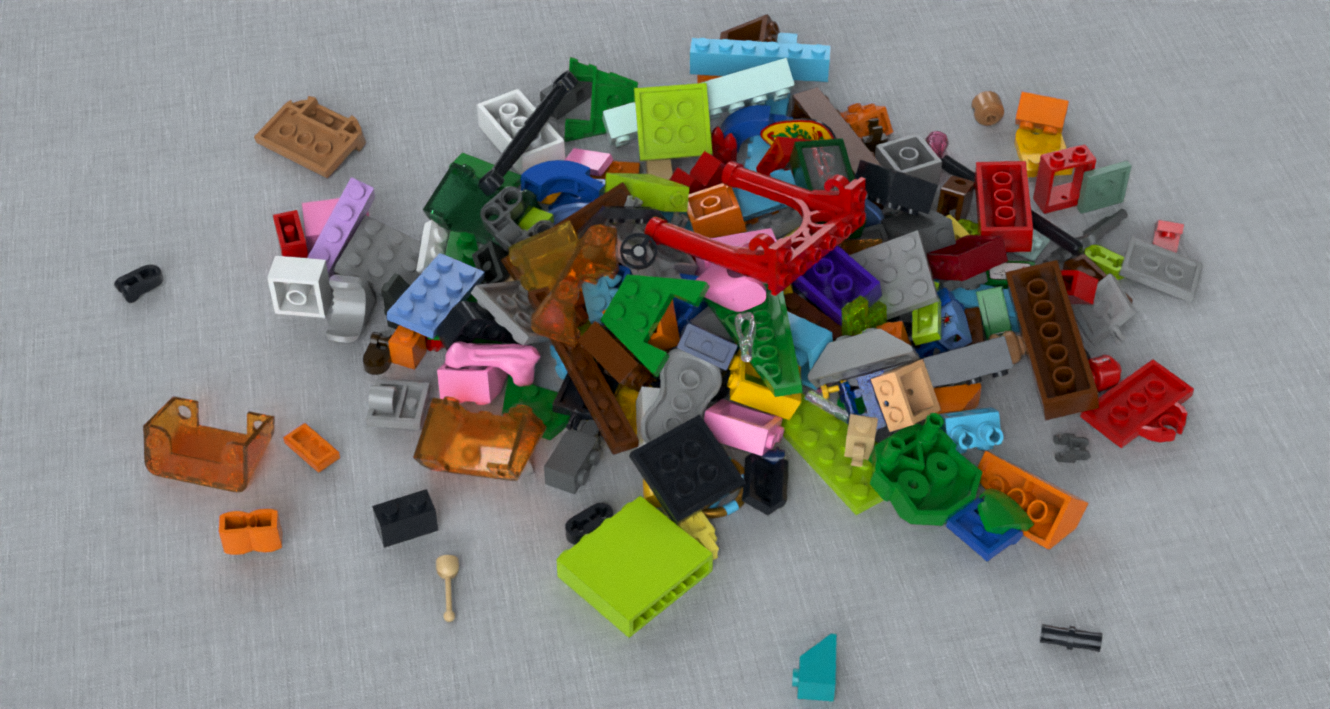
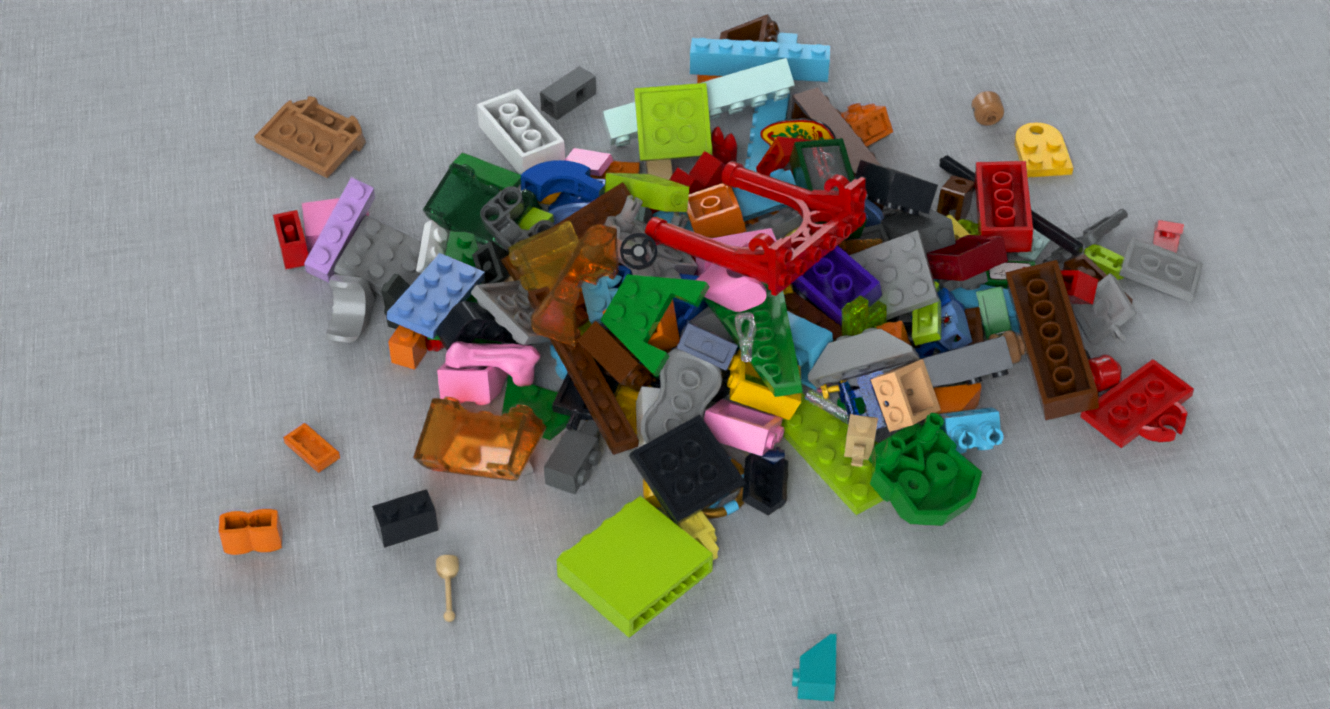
black plate [114,264,163,303] -> none
clear orange windscreen [143,396,275,492] -> none
white brick [267,256,332,318] -> none
dark brown plate [363,332,392,375] -> none
light grey plate [366,379,430,430] -> none
black piece [476,70,579,196] -> none
green wing [564,57,638,142] -> none
black beam [565,503,614,545] -> none
black slope [577,206,671,245] -> none
blue arch [720,105,793,153] -> none
dark brown plate [862,118,888,155] -> none
light grey brick [875,133,942,184] -> none
clear pink cone [925,131,949,158] -> none
blue plate [946,498,1023,562] -> none
orange wedge [977,451,1089,550] -> none
green brick [977,488,1034,535] -> none
orange slope [1015,91,1069,135] -> none
red window [1033,144,1097,214] -> none
black pin [1040,624,1103,652] -> none
dark grey piece [1053,433,1090,463] -> none
sand green tile [1077,160,1132,214] -> none

